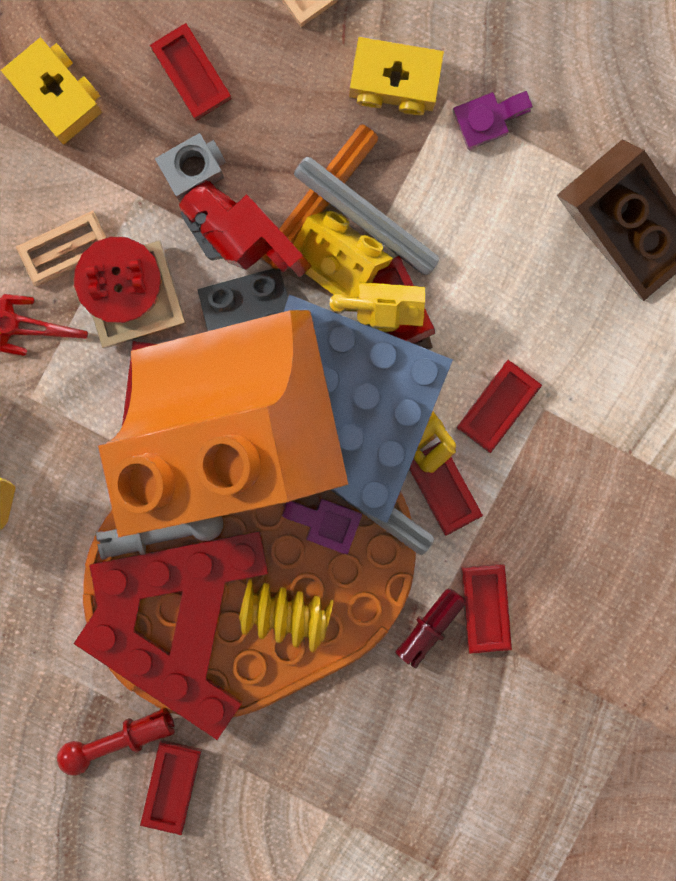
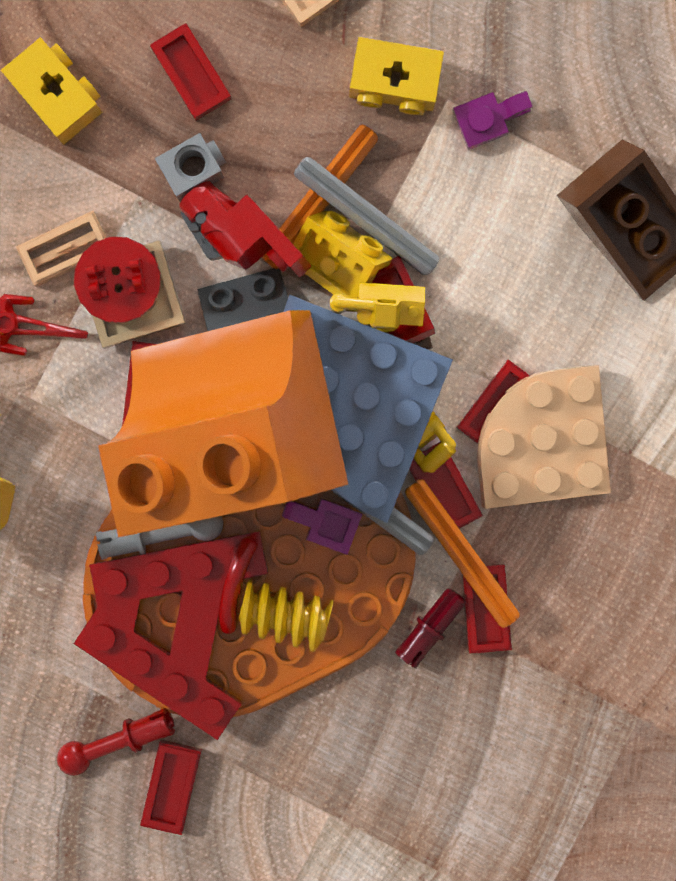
none -> red piece [219,534,257,634]
none -> orange axle [405,479,520,628]
none -> light nougat plate [477,365,611,509]

